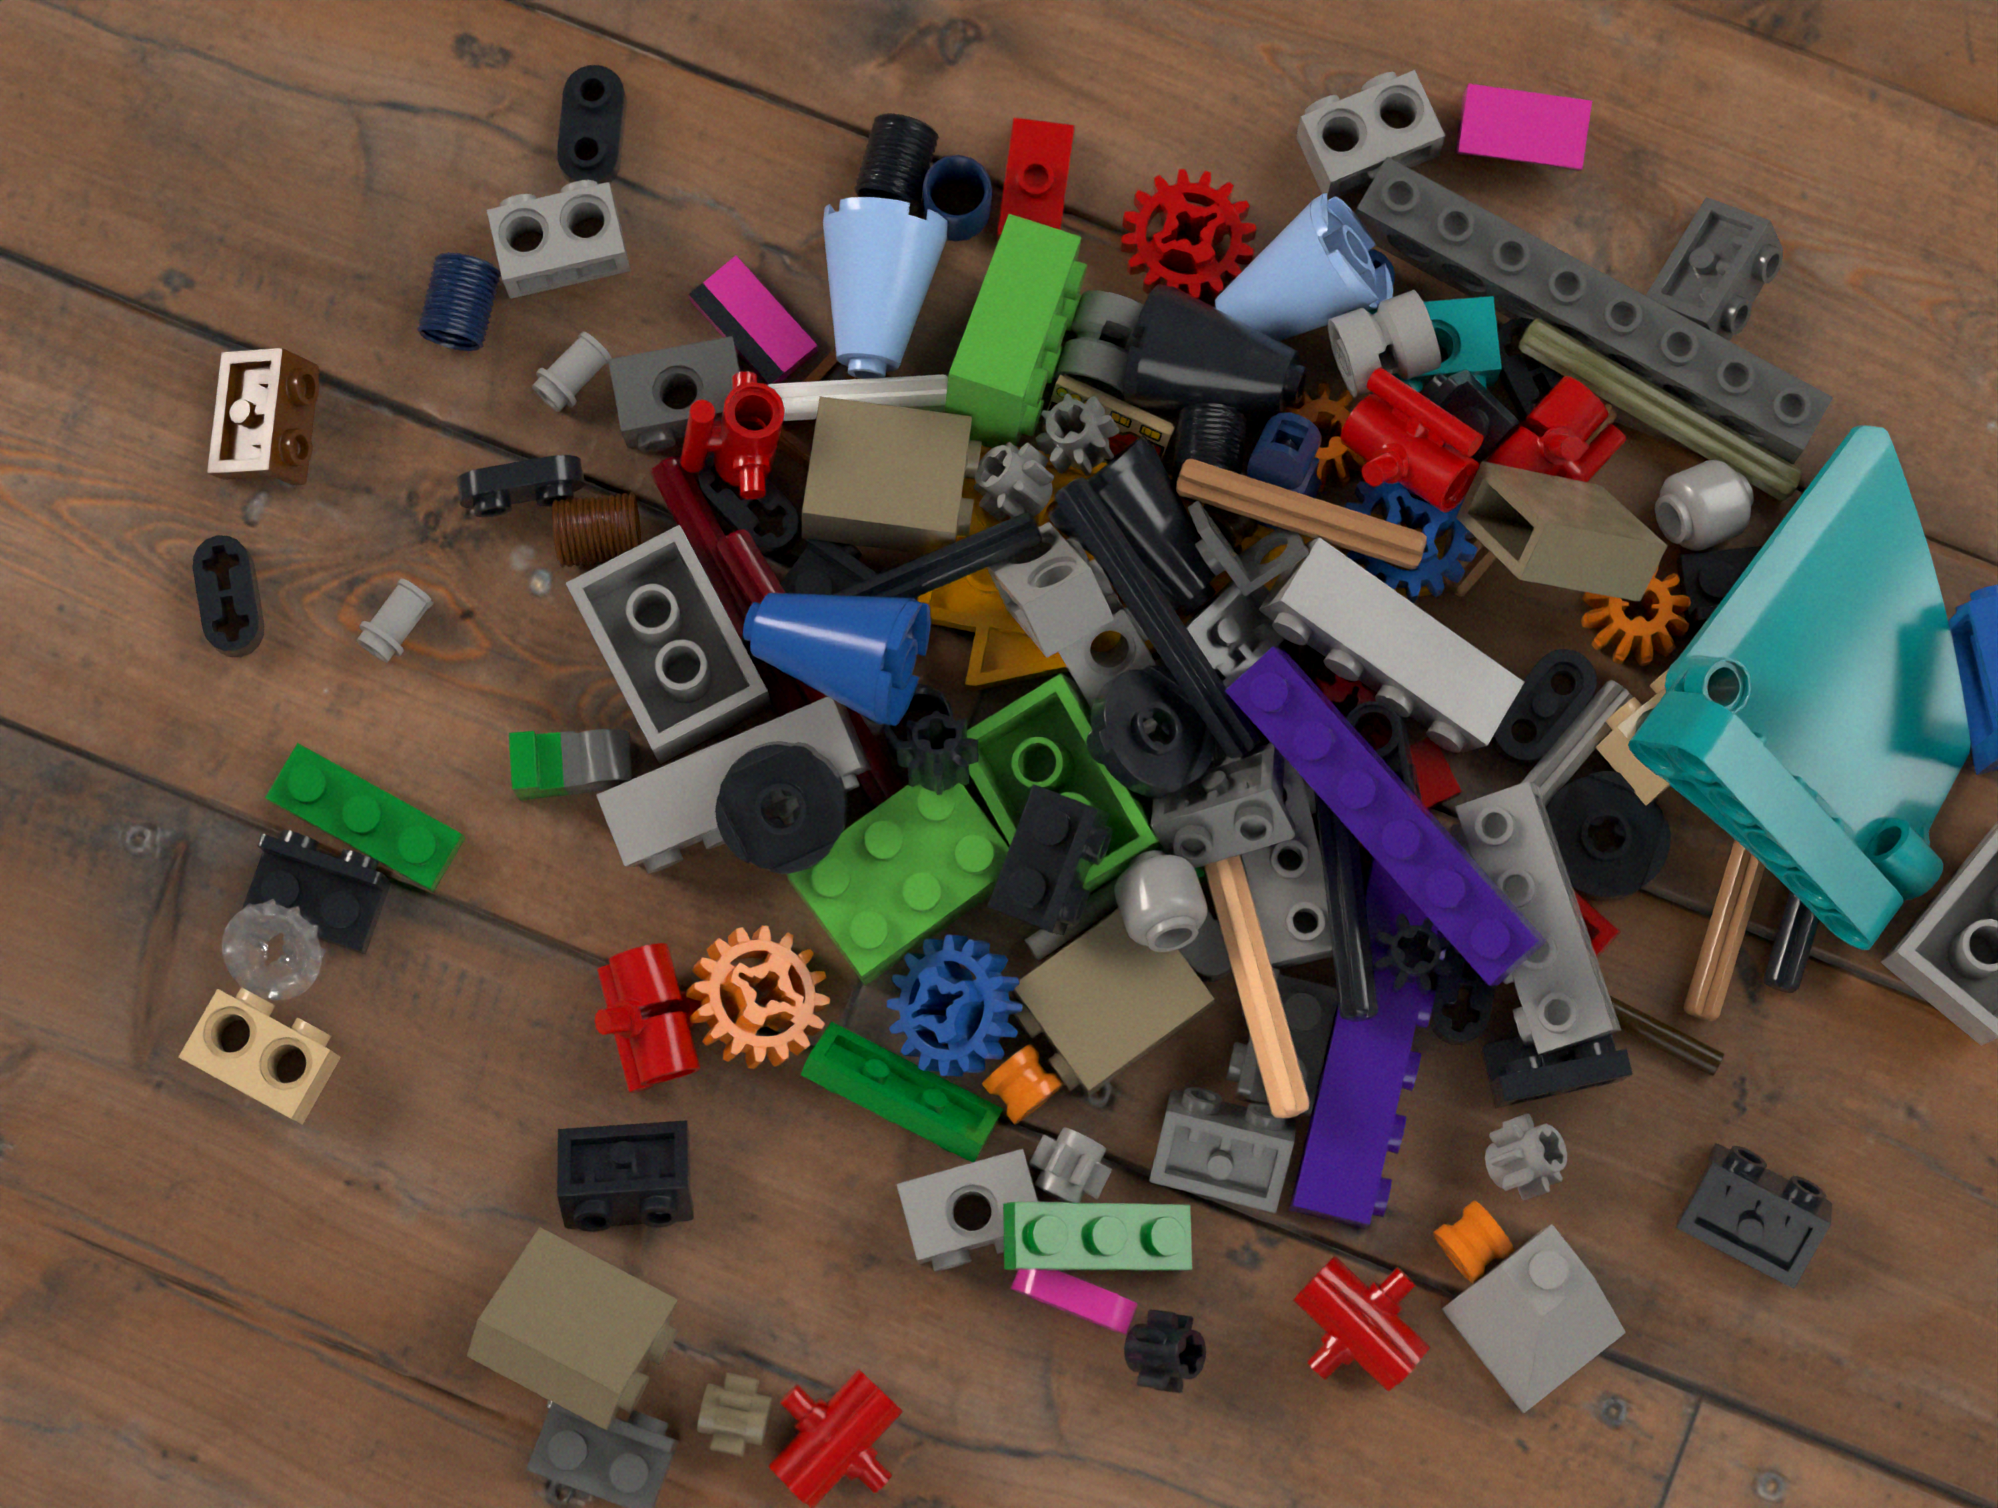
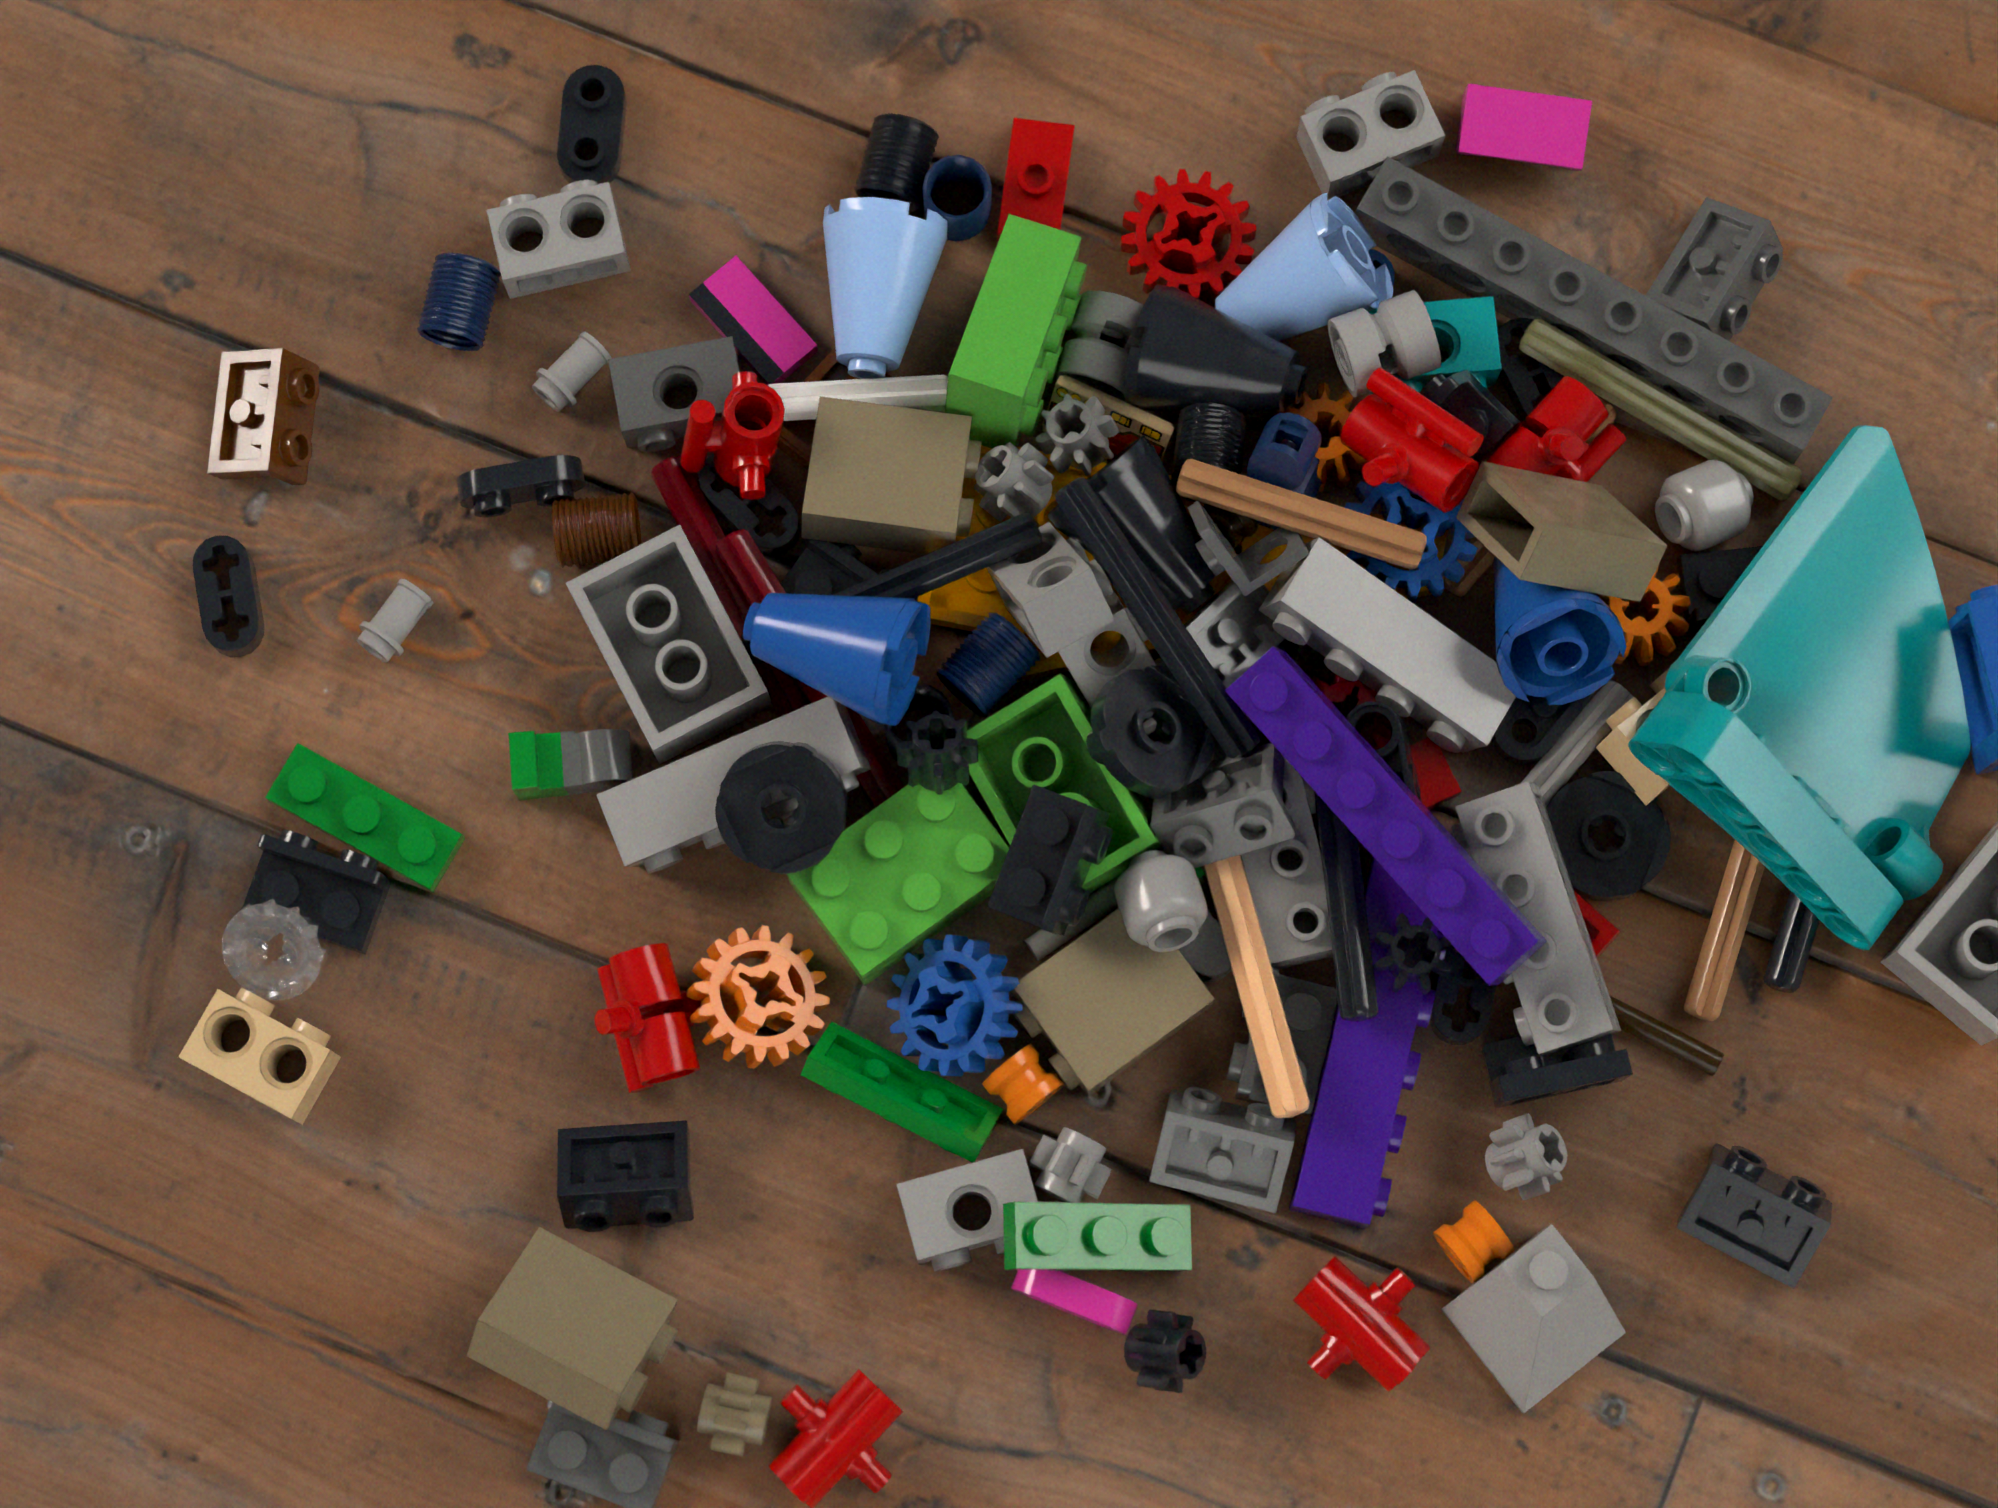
none -> dark blue piece [936,612,1040,717]
none -> blue cone [1493,556,1626,705]

